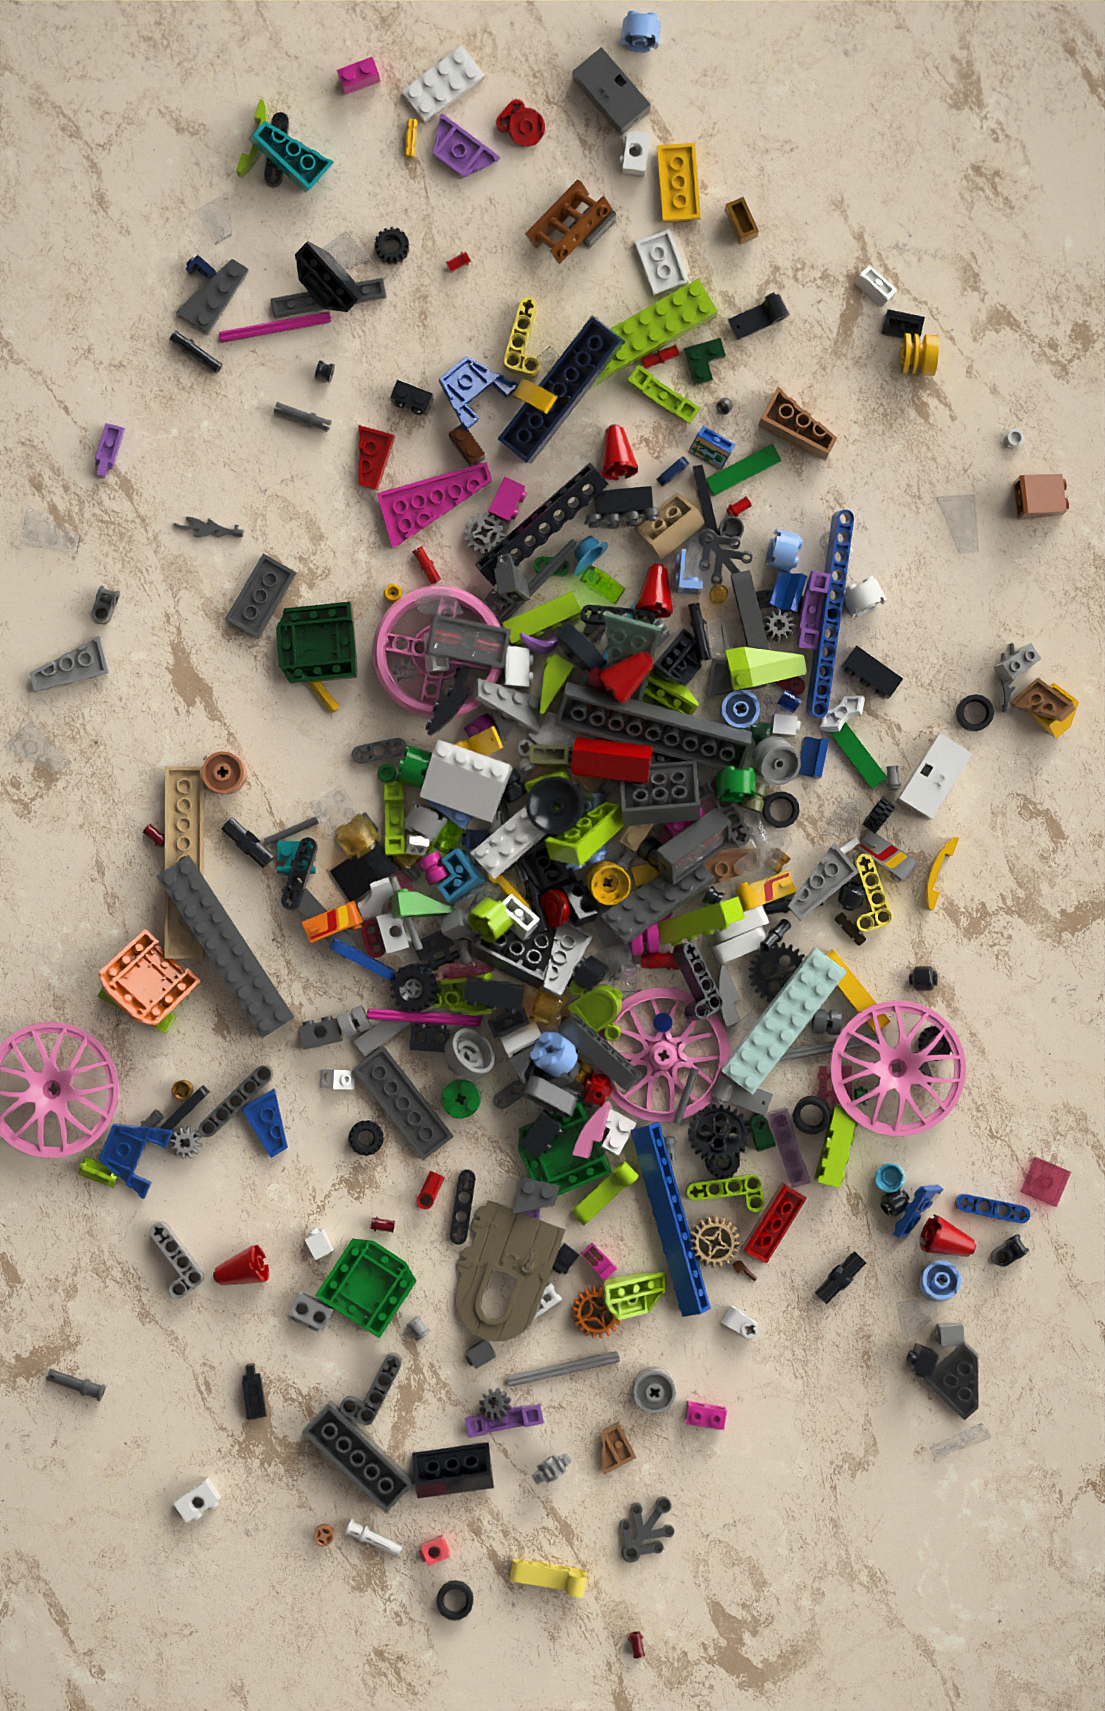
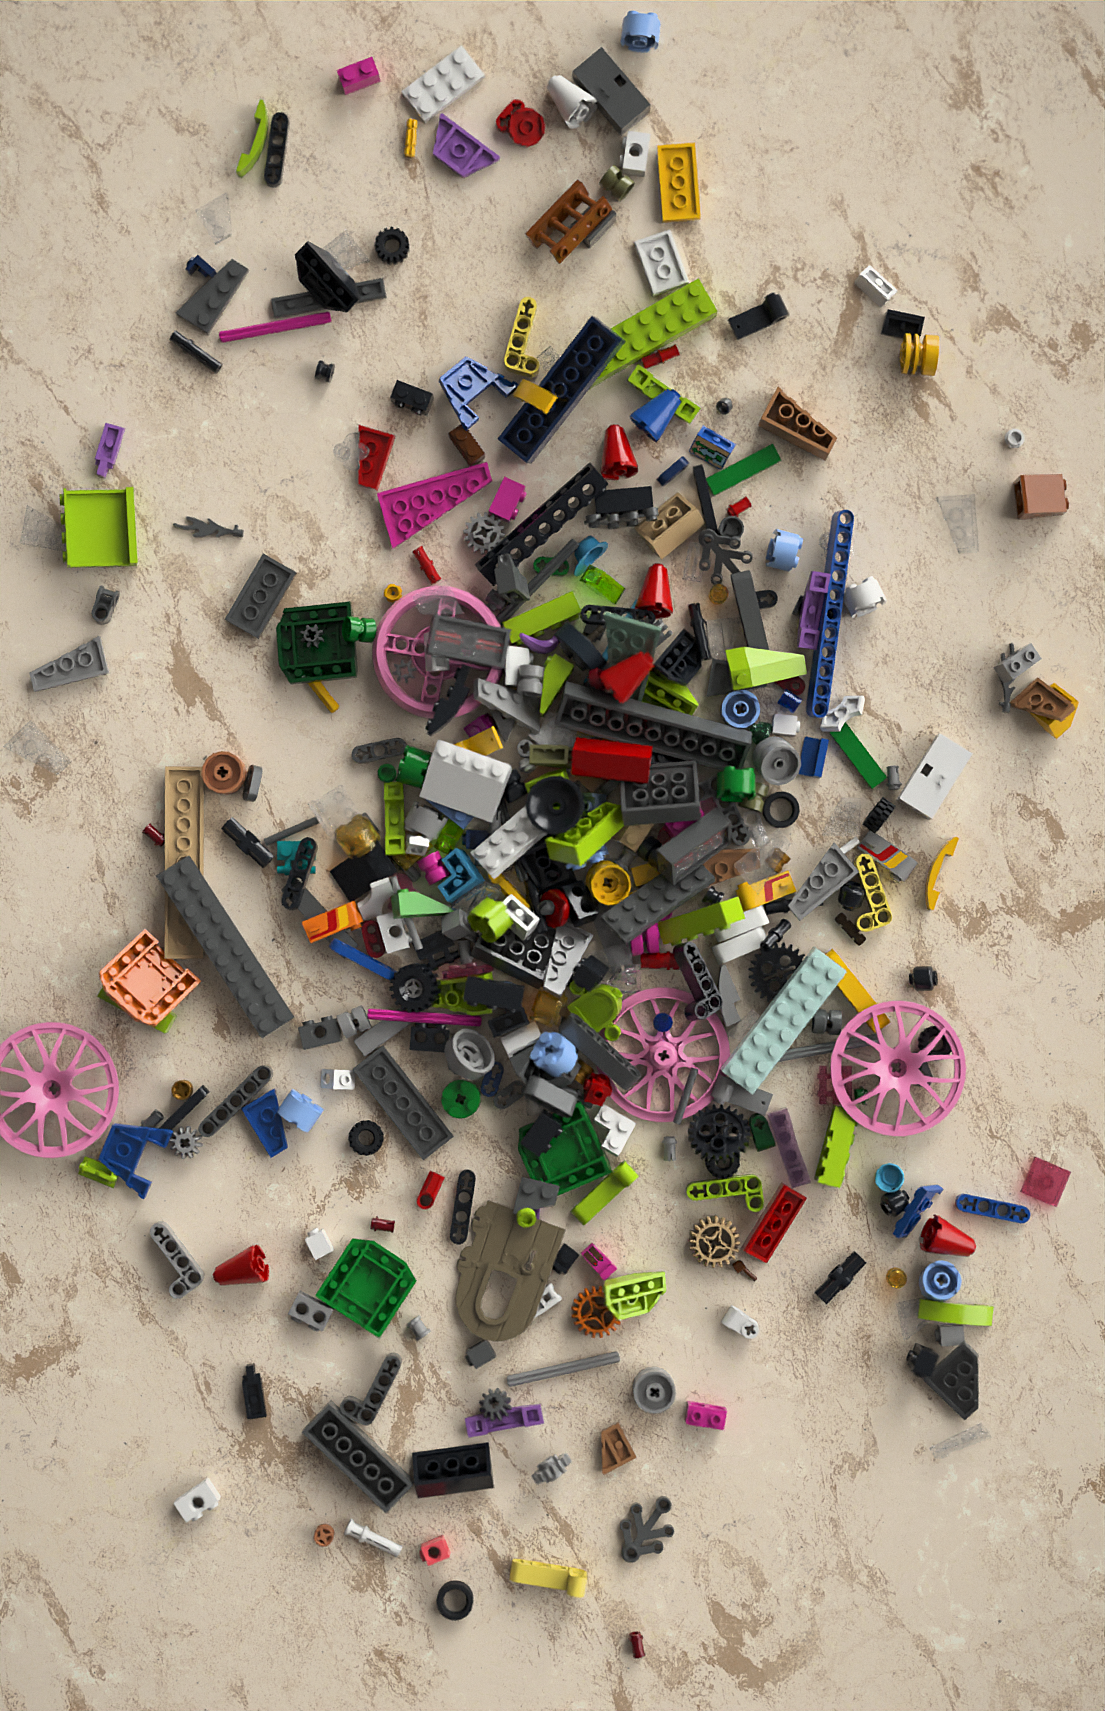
dark grey pin [46,1369,106,1402] -> none
teal wedge [248,121,334,193] -> none
dark grey pin [274,402,332,432] -> none
red pin [446,252,471,273] -> none
bright pink slope [573,1101,612,1158] -> none
blue brick [631,1122,711,1317] -> none
light blue bracket [674,549,703,595] -> none
dark green plate [684,337,726,386] -> none
pearl gold piece [724,197,759,245] -> none
light grey gear [763,609,795,642] -> none
blue panel [768,569,807,612] -> none
black tyre [793,1096,830,1134] -> none
black brick [841,645,903,699] -> none
black tyre [956,694,994,731] -> none
black piece [991,1234,1030,1267] -> none
none -> lime panel [59,487,138,568]
none -> dark grey beam [243,765,263,802]
none -> light blue brick [277,1089,324,1132]
none -> dark grey gear [301,624,324,649]
none -> clear plate [333,433,370,471]
none -> green wheel [342,616,376,643]
none -> dark blue beam [481,1061,504,1097]
none -> lime tile [516,1208,536,1228]
none -> light grey wheel [517,665,544,696]
none -> dark grey hinge [537,900,554,916]
none -> white cone [547,75,597,129]
none -> olive wheel [599,165,635,202]
none -> blue cone [629,389,681,442]
none -> clear yellow wheel [886,1267,907,1288]
none -> lime slope [917,1299,994,1326]

